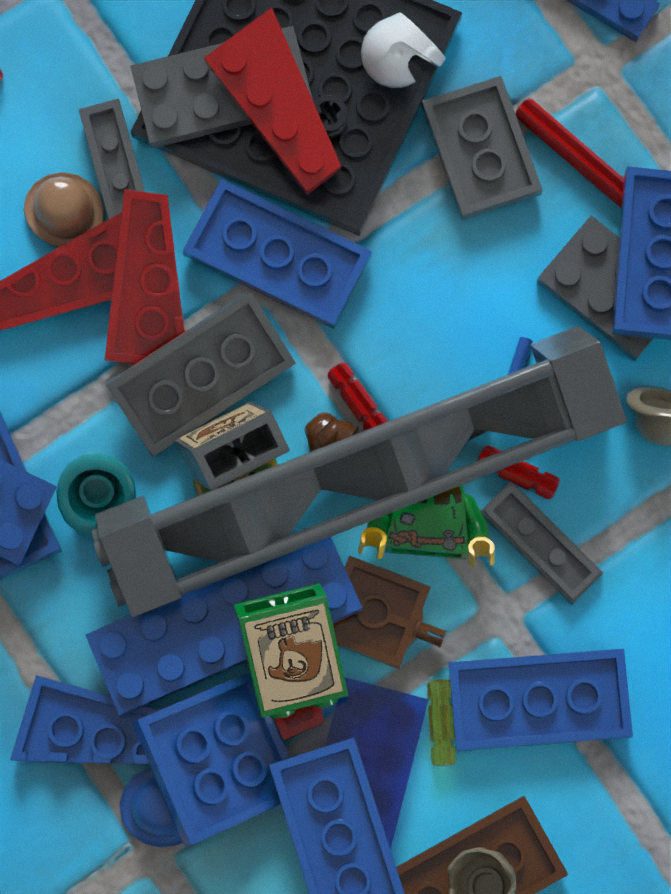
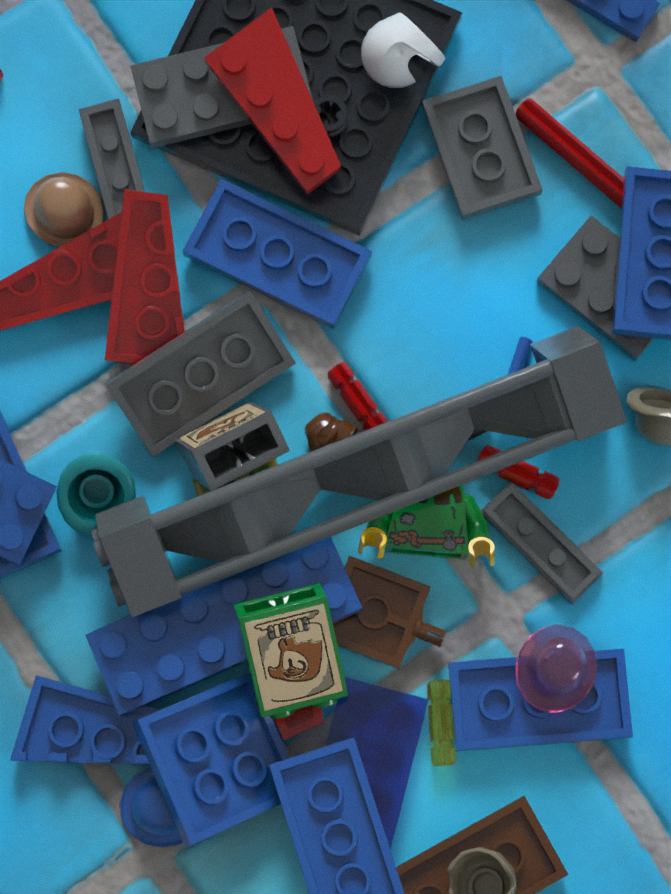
none -> hat [515,624,597,713]

